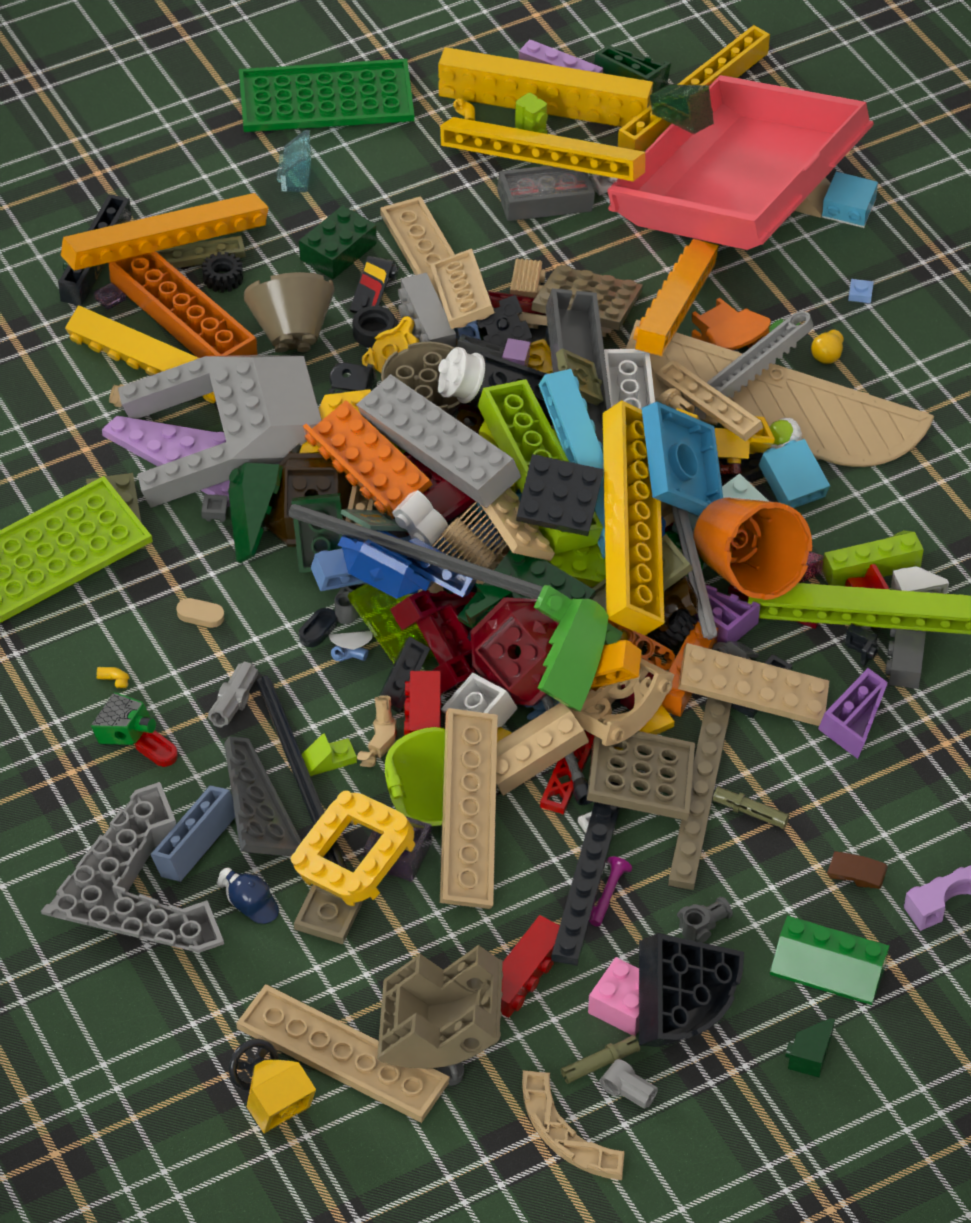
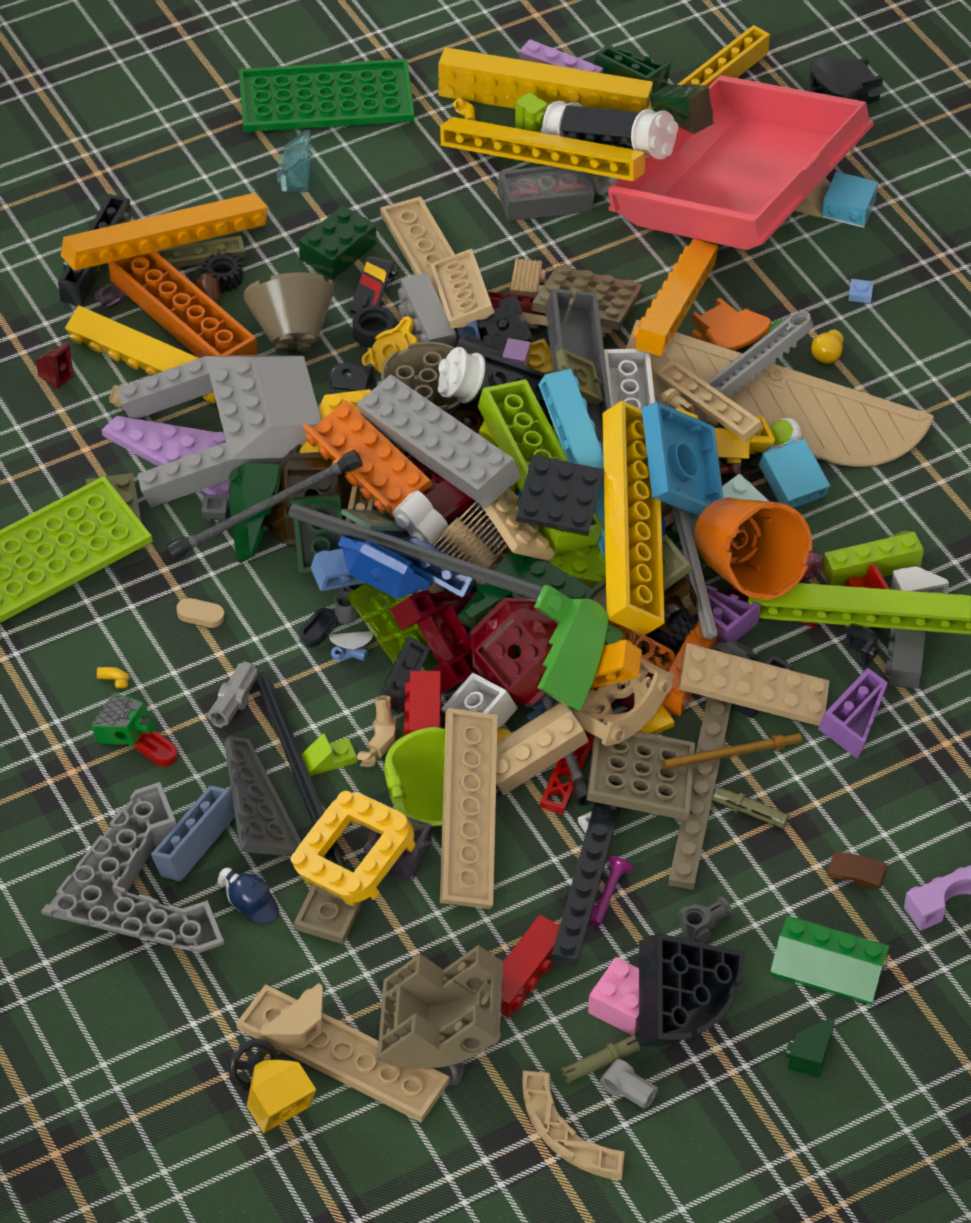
none -> dark red slope [36,342,74,389]
none -> dark grey hose [167,449,363,561]
none -> reddish brown brick [196,273,221,305]
none -> tan slope [259,983,323,1049]
none -> brick [541,101,678,160]
none -> pearl gold bar [662,733,802,770]
none -> black piece [810,57,884,104]

